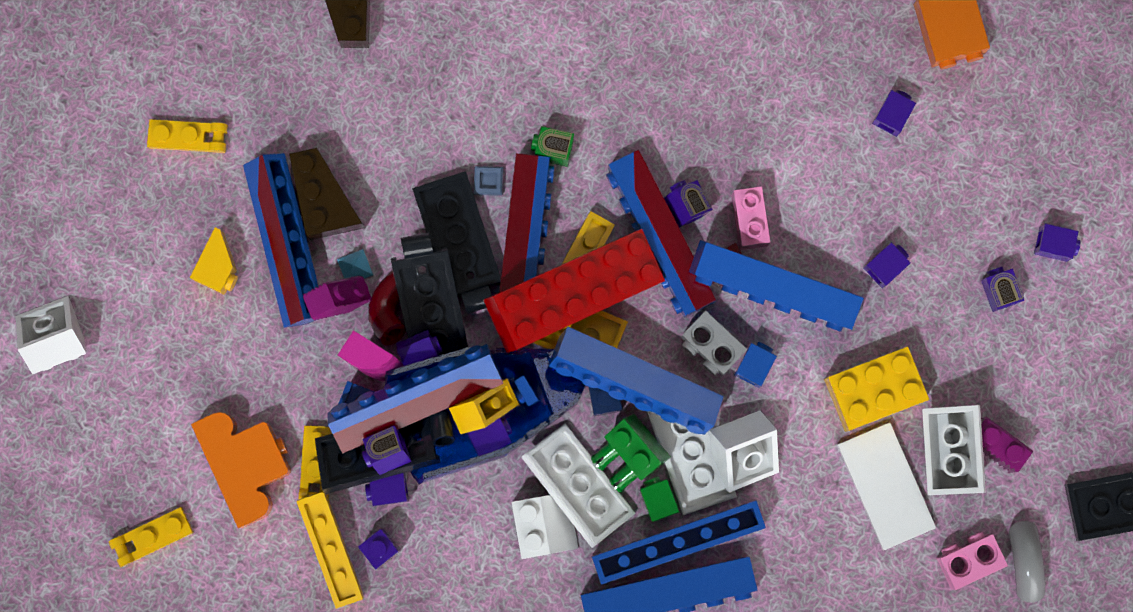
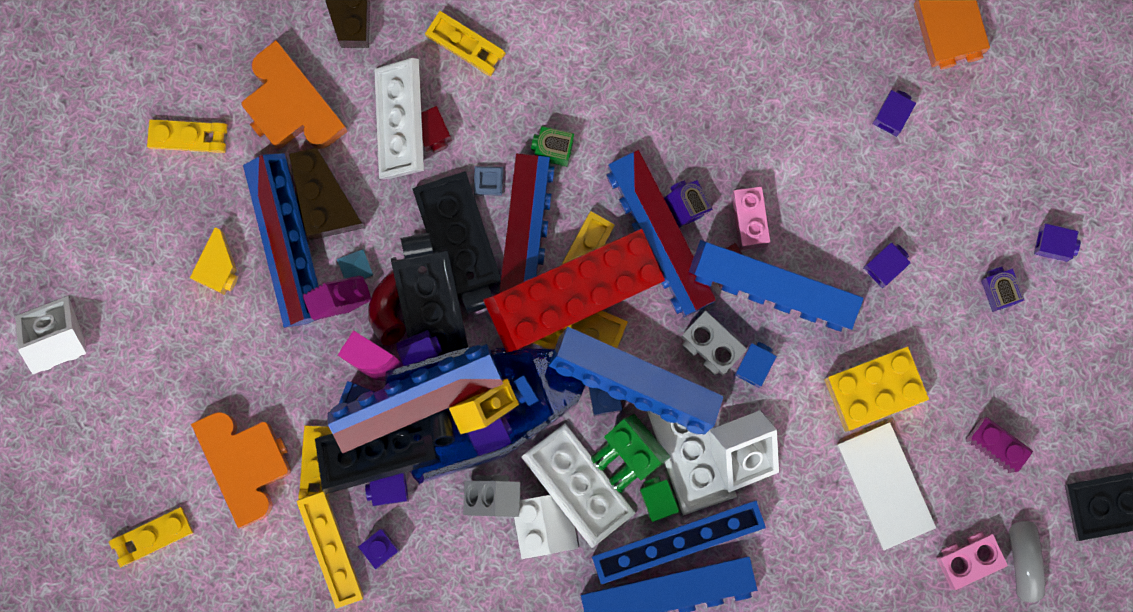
dark purple brick [362,426,412,475] -> none
white slope [922,405,986,495] -> none
none -> orange brick [241,40,348,149]
none -> white tile [374,58,424,179]
none -> dark red brick [421,106,452,153]
none -> yellow plate [425,11,506,77]
none -> light grey brick [463,475,520,517]

